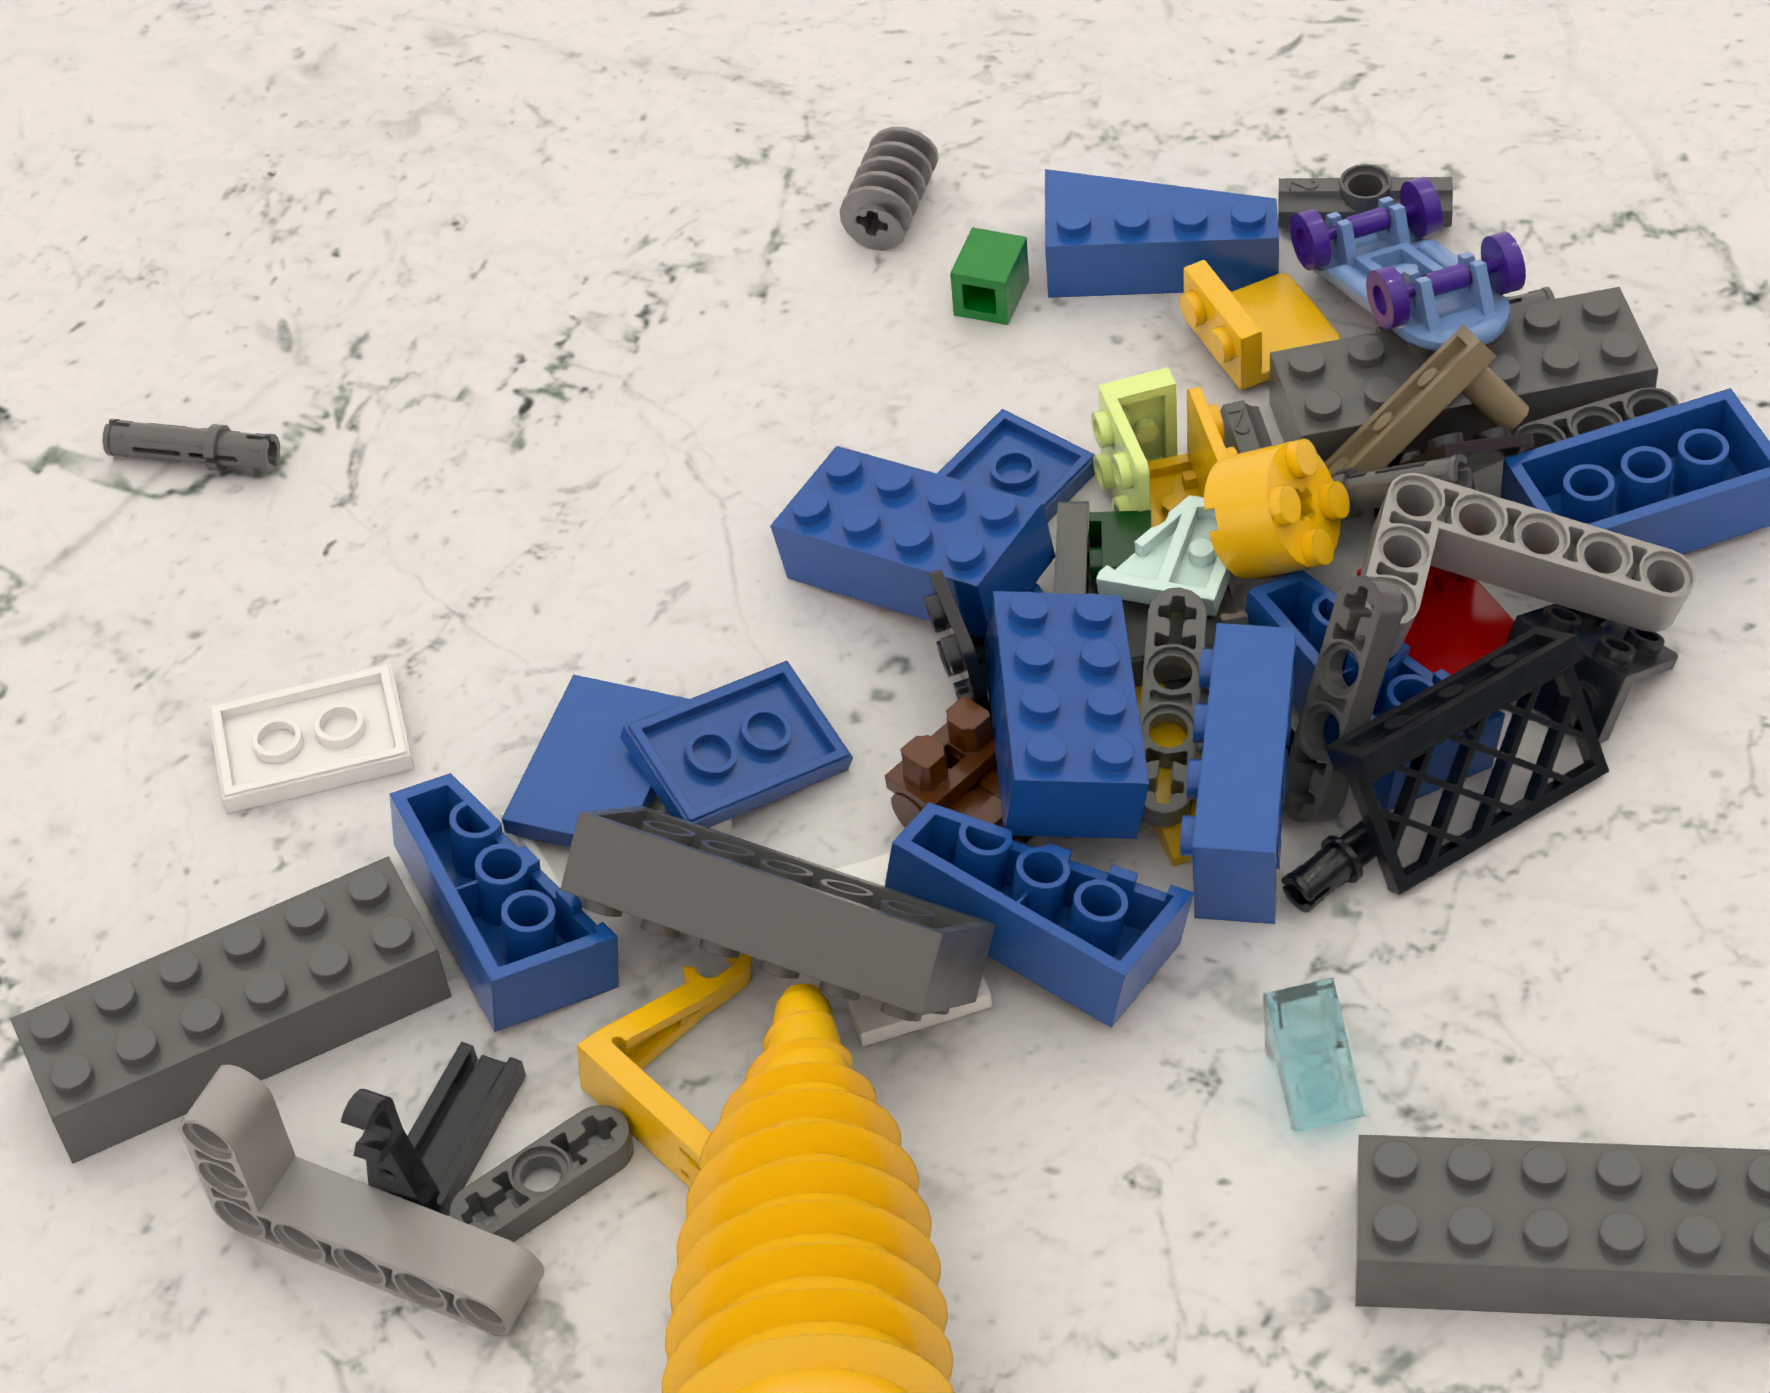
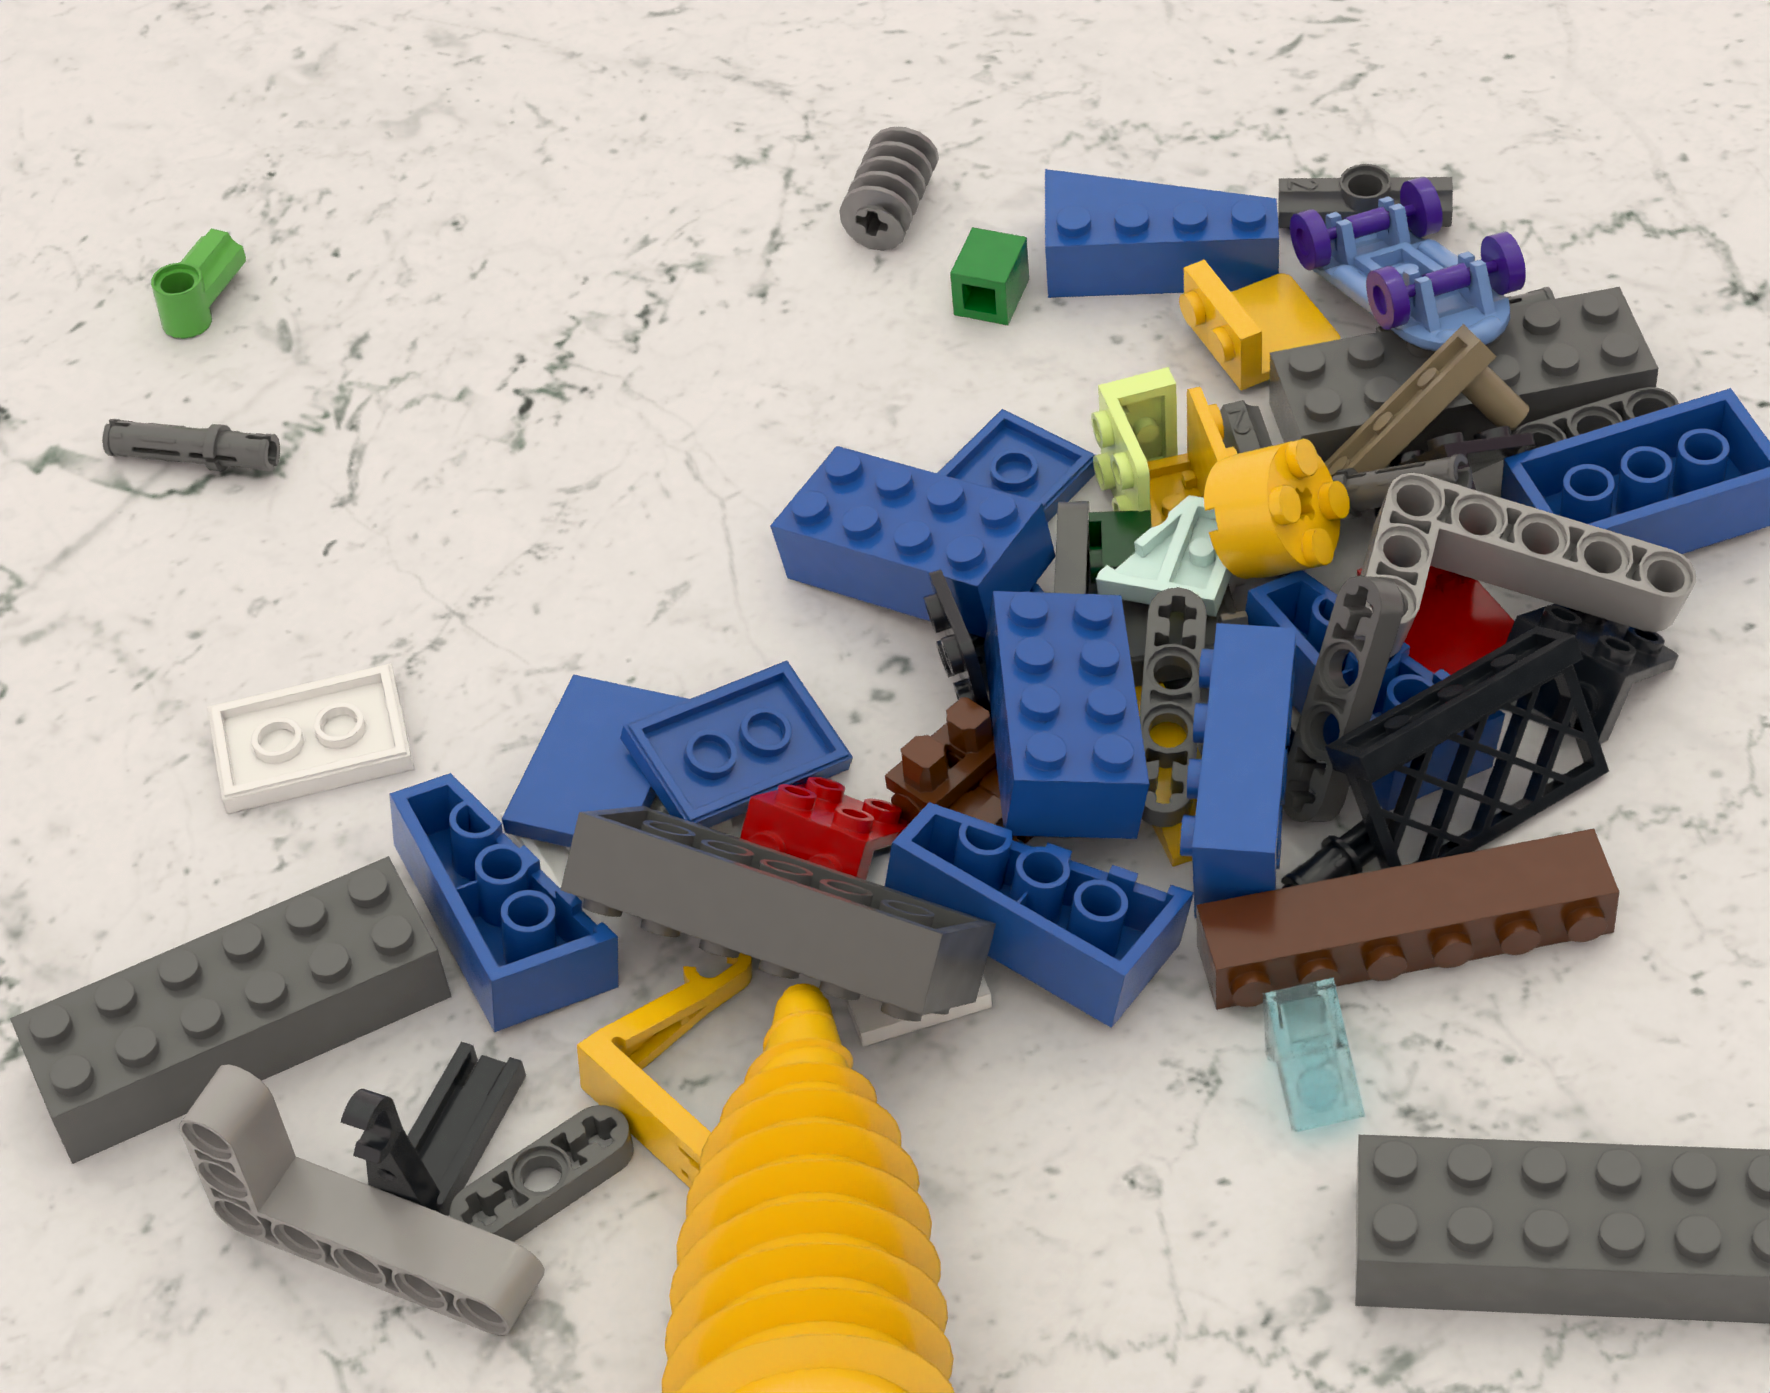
none -> bright green piece [151,228,246,339]
none -> red bracket [740,777,909,880]
none -> reddish brown brick [1196,828,1620,1010]

